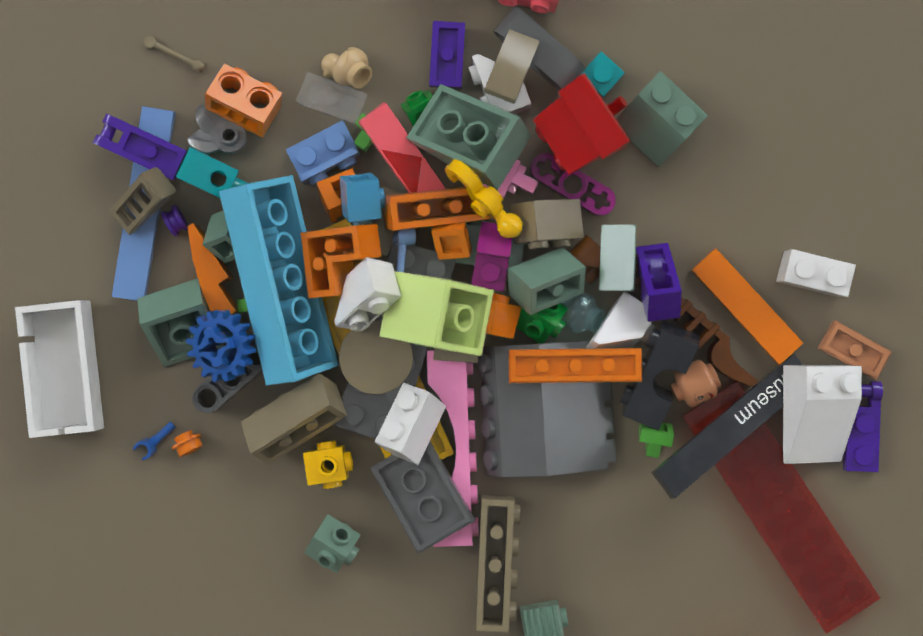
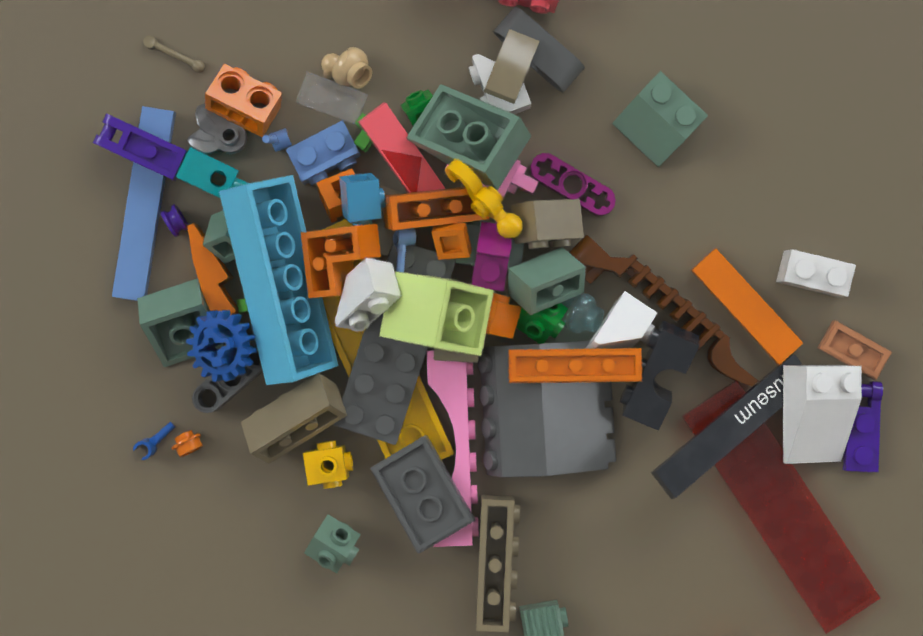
white piece [15,300,104,438] -> none
dark tan slope [109,167,176,235] -> none
dark tan sticker [339,321,413,394] -> none
white brick [375,383,446,465] -> none
dark purple plate [429,21,465,89] -> none
red piece [532,73,630,175] -> none
teal plate [579,51,625,98] -> none
slope [599,225,636,291] -> none
dark purple arch [635,243,682,322] -> none
bright green tile [638,422,674,458] -> none
nougat head [670,360,721,408] -> none
none -> medium blue hand [262,128,292,152]

